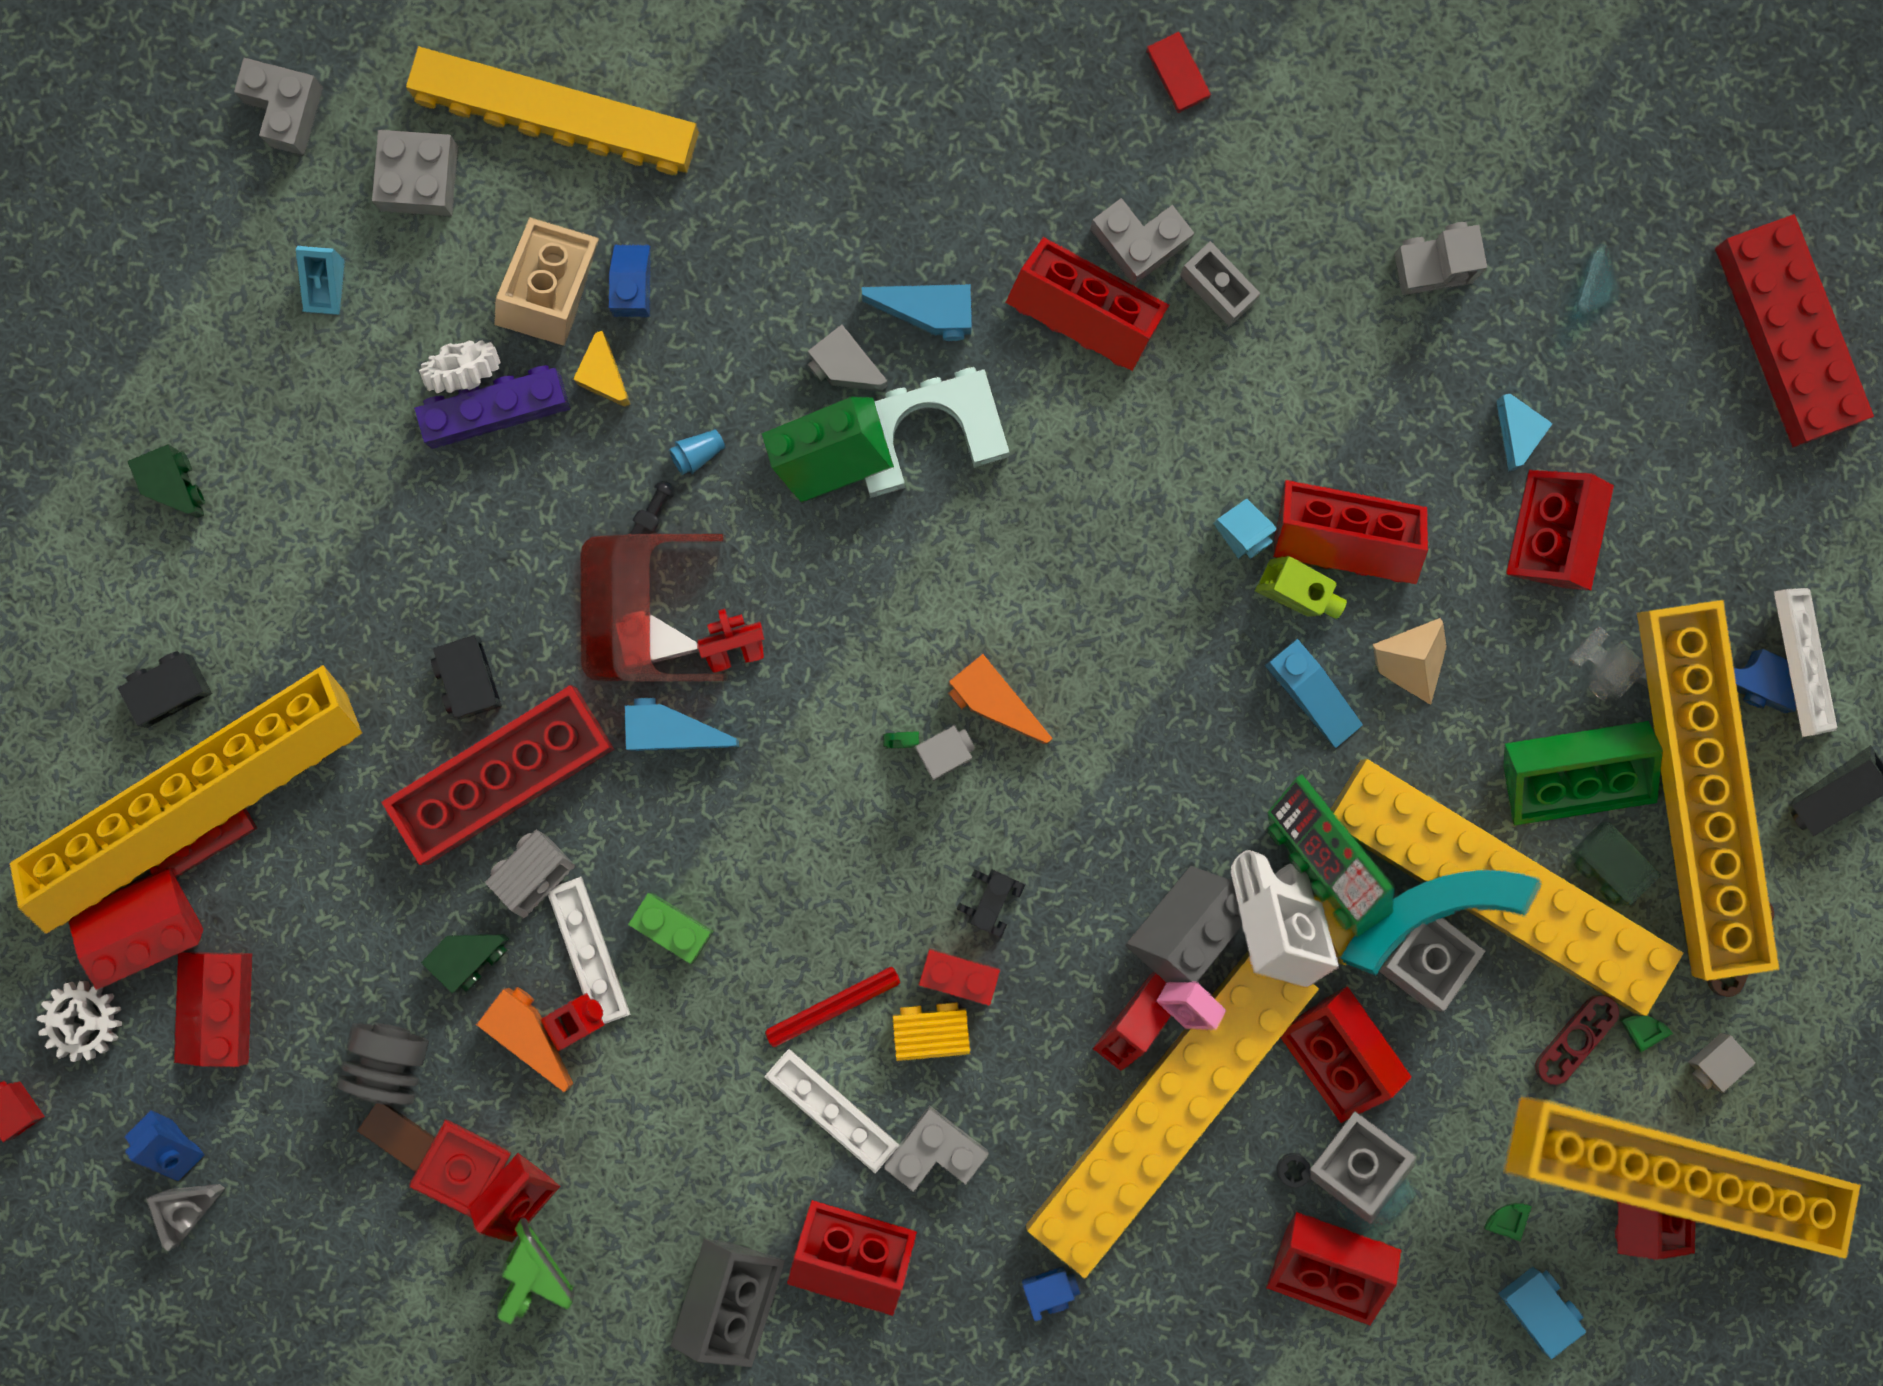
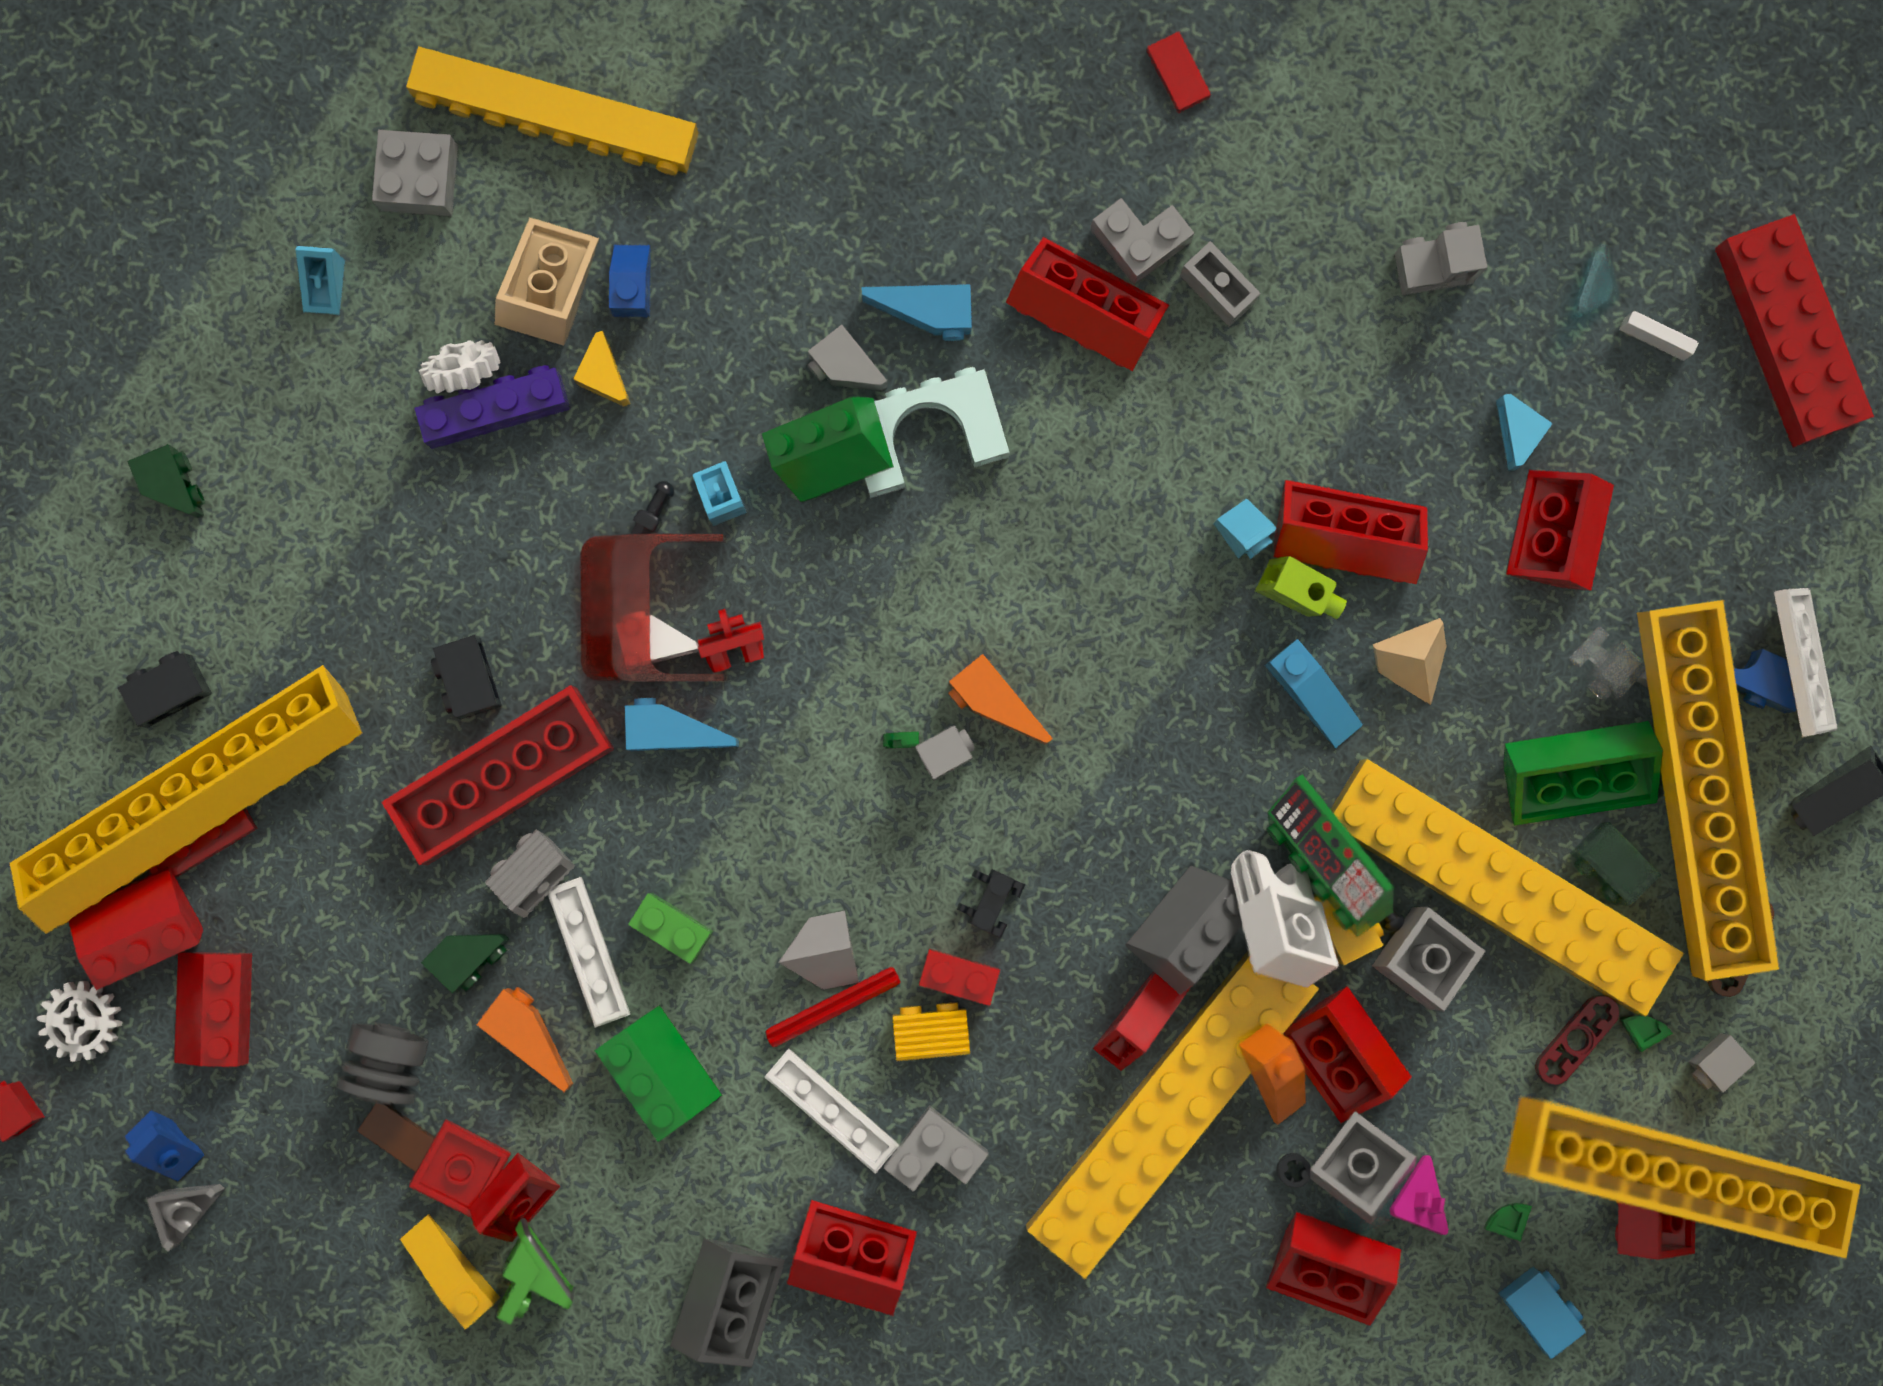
light grey brick [234,58,323,156] -> none
red brick [540,993,605,1051] -> none
dark azure cone [669,429,725,475] -> none
blue brick [1022,1266,1081,1321] -> none
bright pink piece [1157,982,1226,1029] -> none
teal tile [1341,870,1542,975] -> none
none -> yellow slope [400,1214,501,1330]
none -> green slope [594,1005,722,1142]
none -> medium azure slope [692,461,747,526]
none -> light grey slope [778,911,859,990]
none -> orange slope [1239,1023,1306,1125]
none -> dark pink piece [1390,1155,1449,1235]
none -> white tile [1619,311,1699,361]

